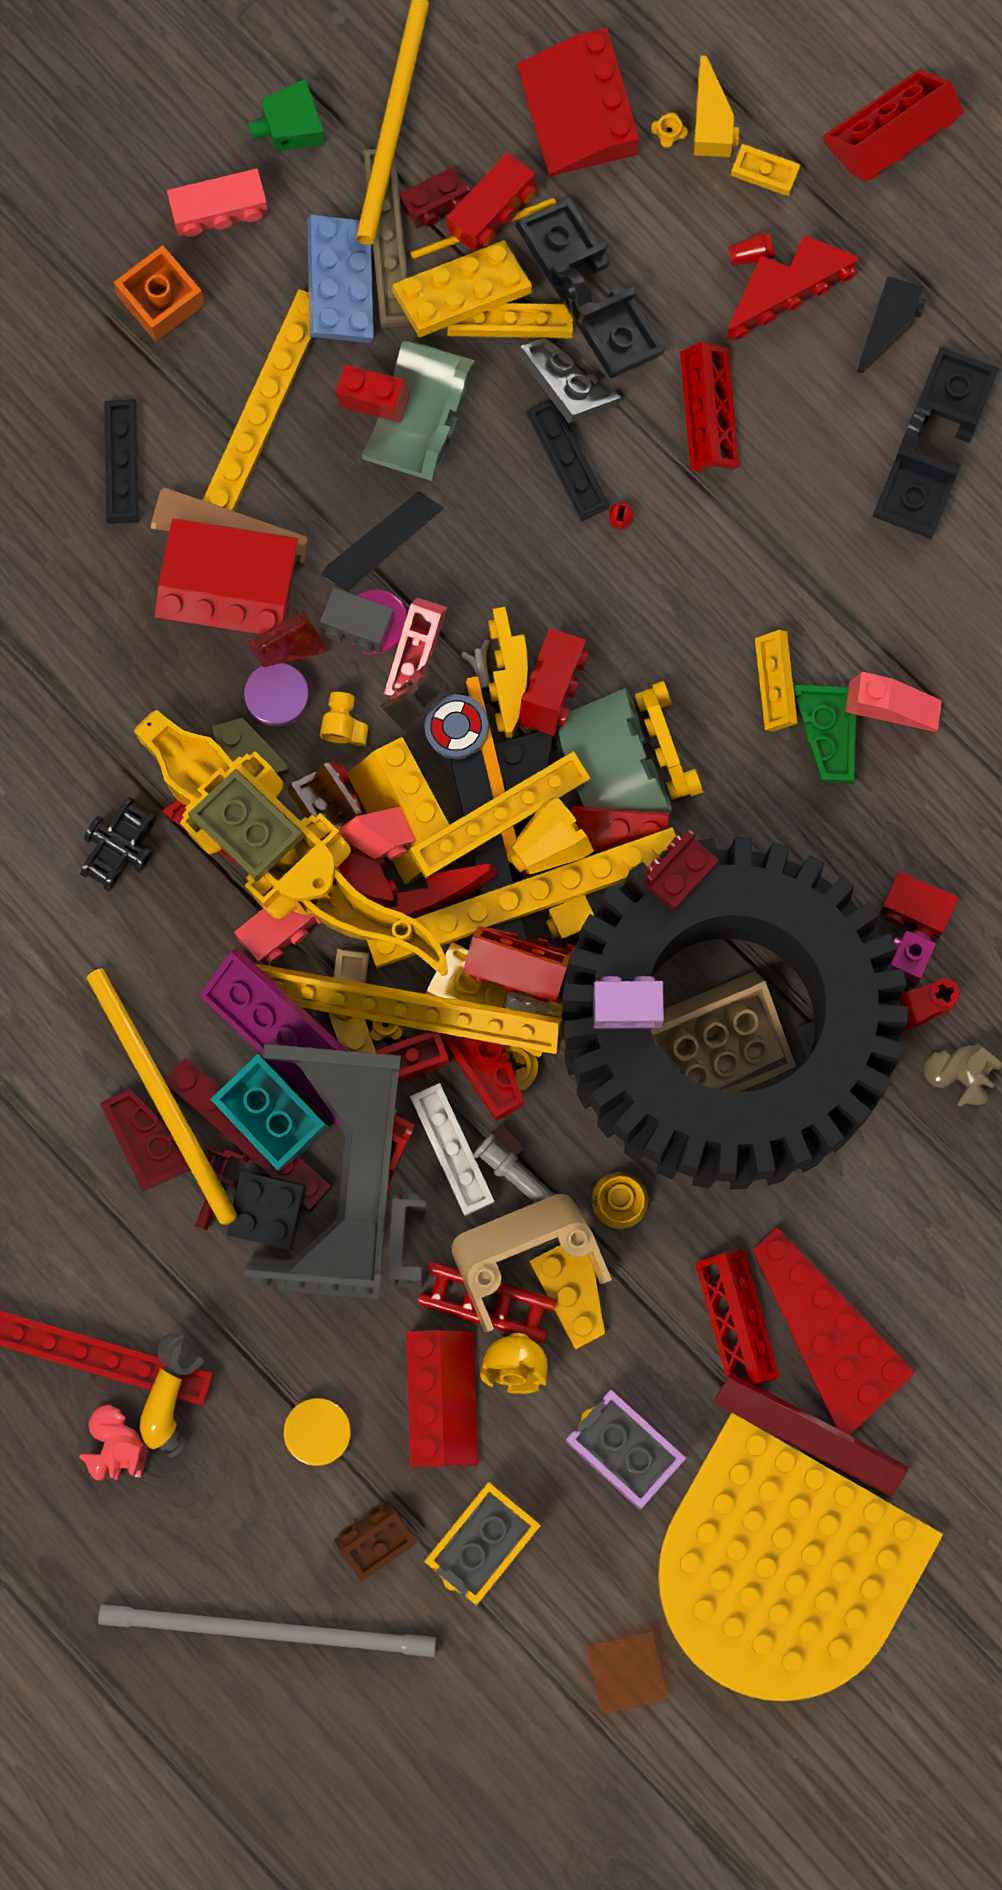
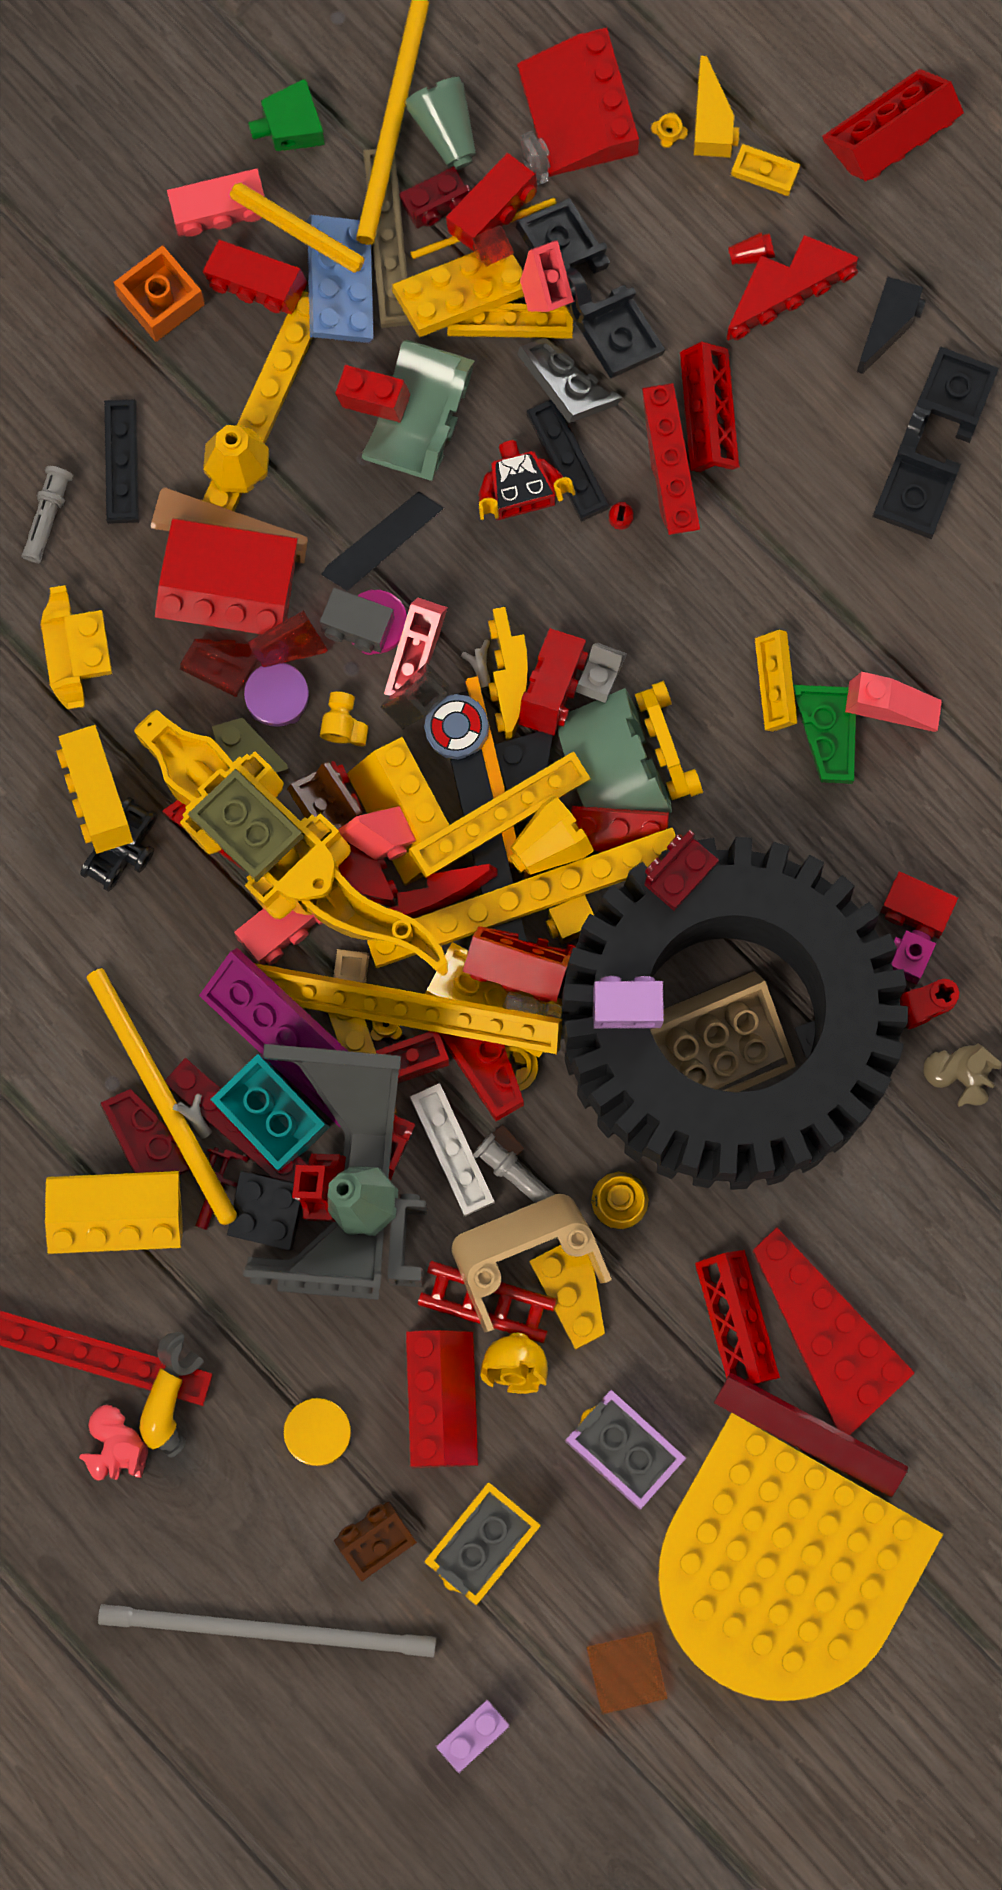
none -> light grey pin [21,466,73,563]
none -> yellow plate [40,585,112,710]
none -> yellow slope [45,1171,183,1254]
none -> yellow brick [56,725,133,854]
none -> light grey bar [173,1094,212,1139]
none -> clear red wing [180,639,265,697]
none -> red brick [203,239,308,315]
none -> yellow cone [203,425,269,493]
none -> yellow axle [230,183,365,273]
none -> red brick [292,1154,346,1222]
none -> sand green cone [328,1166,398,1236]
none -> sand green cone [405,77,476,169]
none -> lavender brick [436,1700,510,1773]
none -> clear red bracket [473,226,514,267]
none -> torso [478,440,576,521]
none -> coral slope [520,240,574,312]
none -> clear plate [521,130,551,186]
none -> light grey slope [576,643,627,703]
none -> red slope [642,383,700,535]

